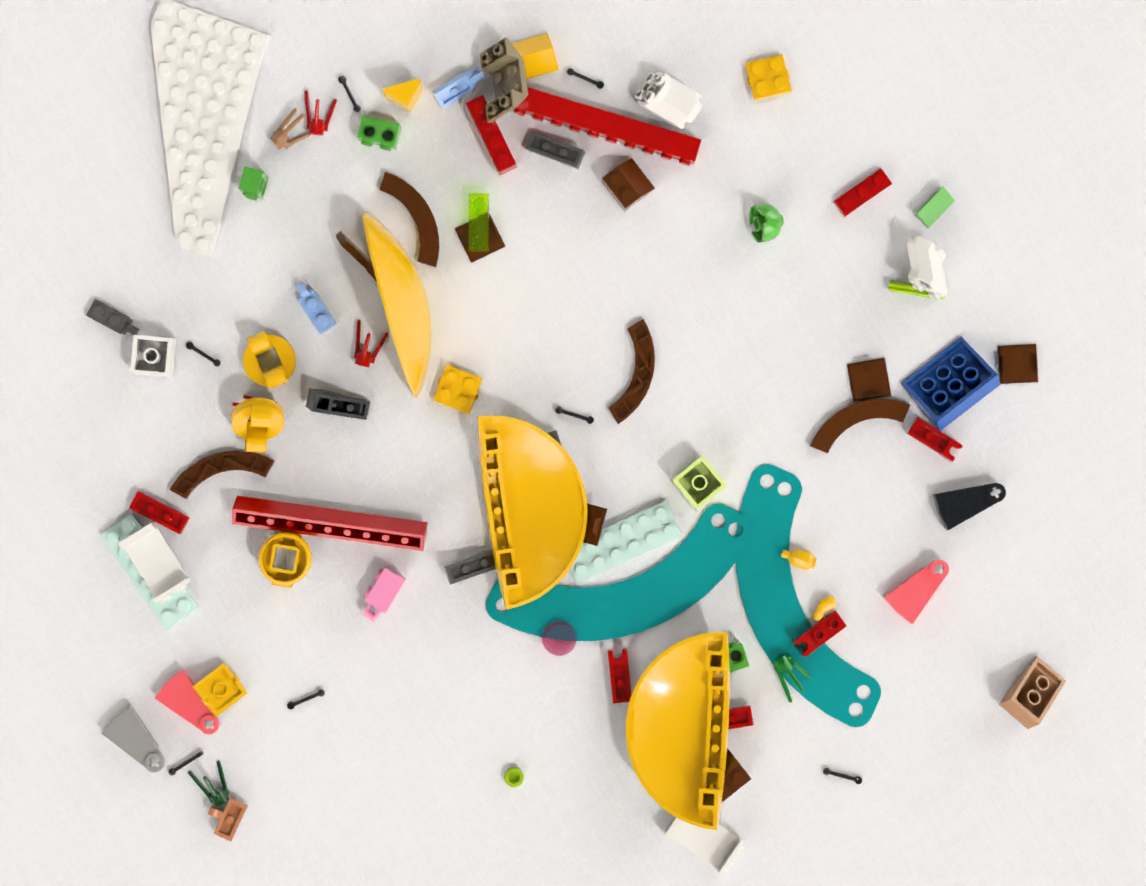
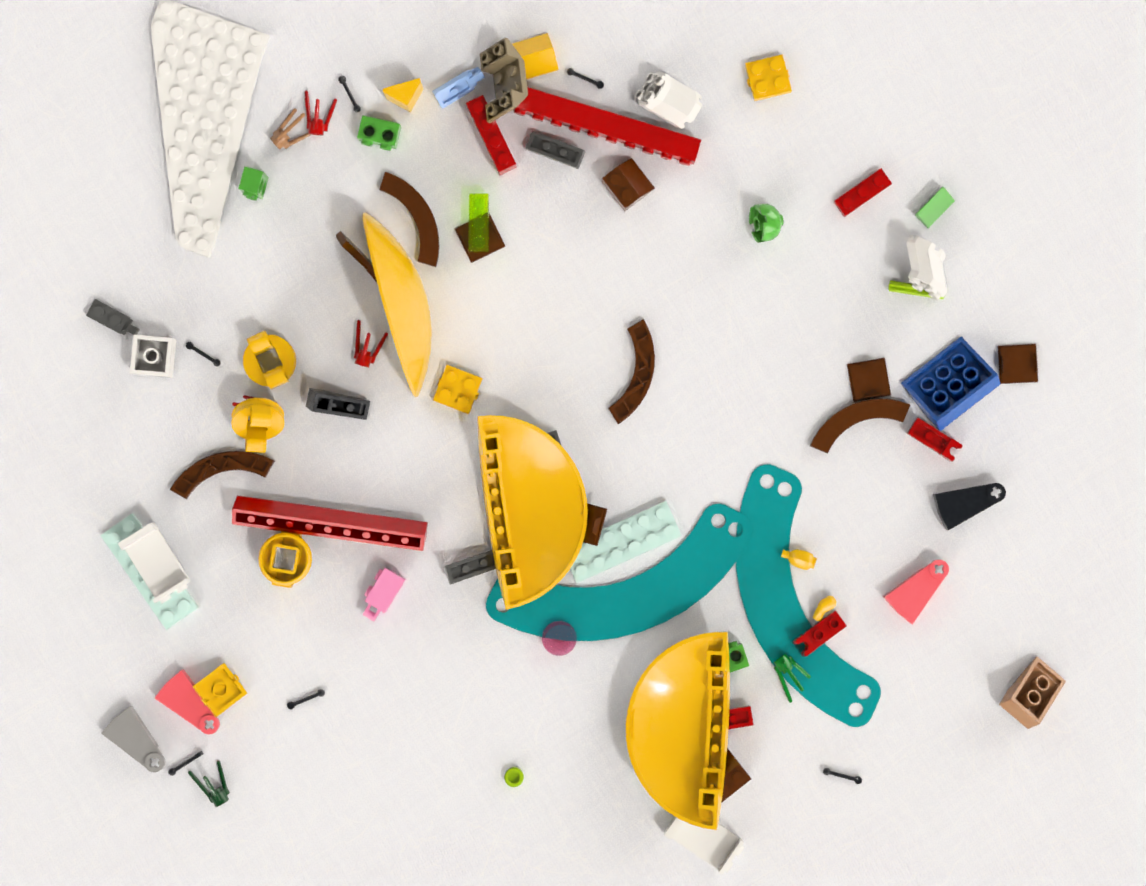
red plate [129,491,190,535] -> none
nougat plate [208,797,248,841] -> none
light blue hinge [296,282,337,334] -> none
black hinge [555,406,594,424] -> none
red plate [608,648,632,704] -> none
yellowish green brick [671,456,727,510] -> none

